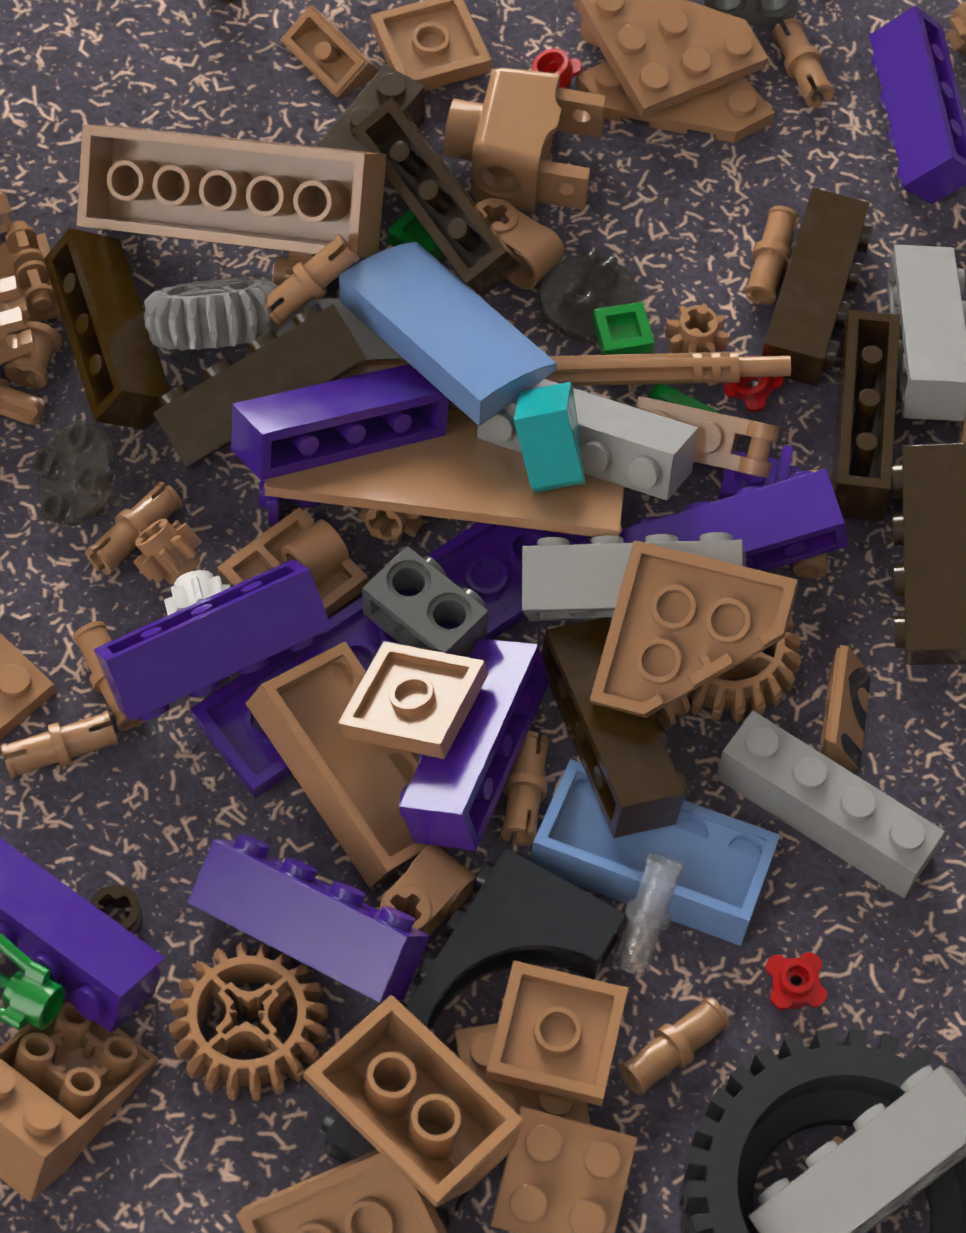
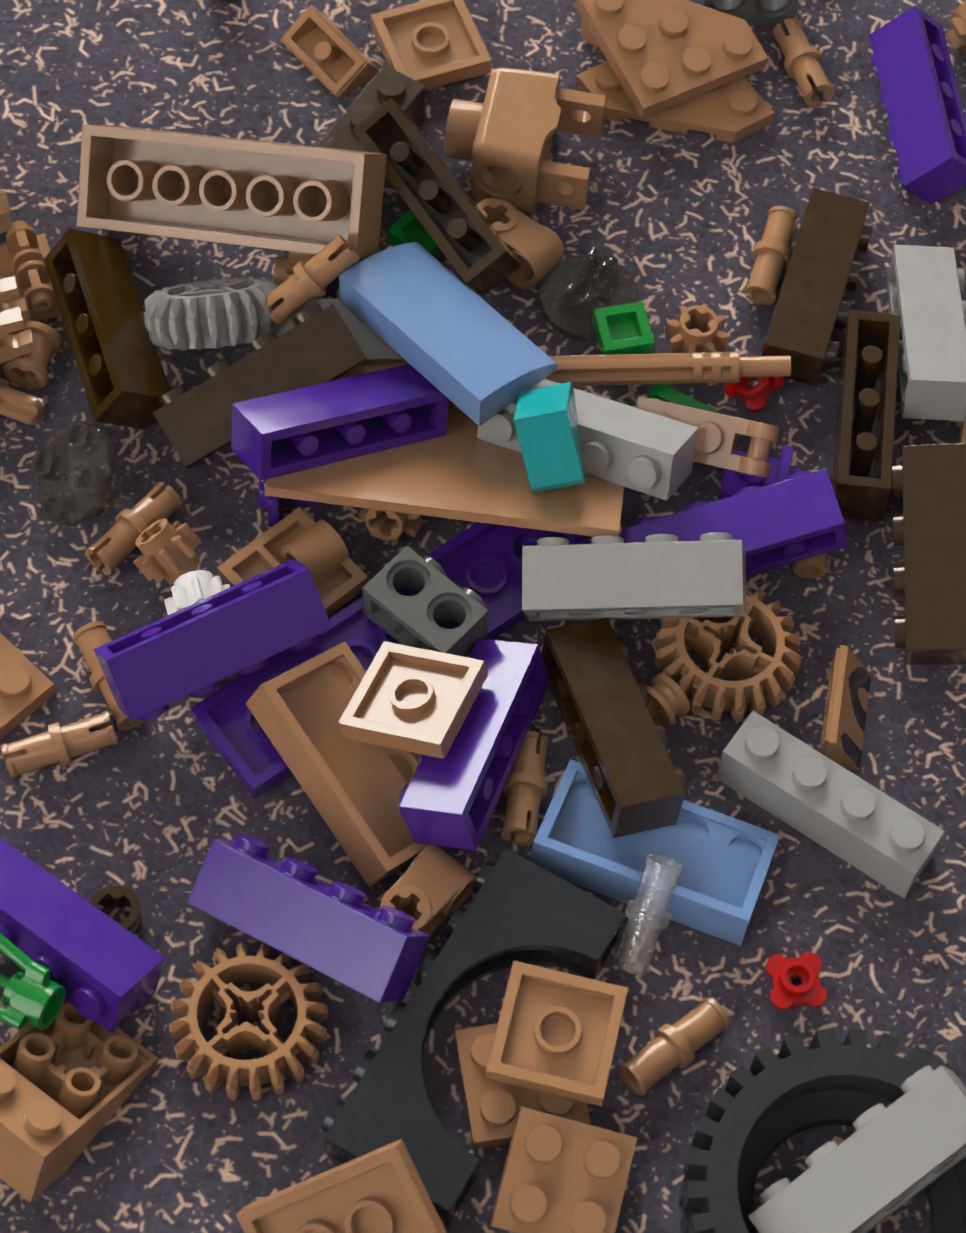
medium nougat slope [303,995,524,1207] -> none
red plate [532,48,583,89] -> none
medium nougat plate [590,540,799,718] -> none

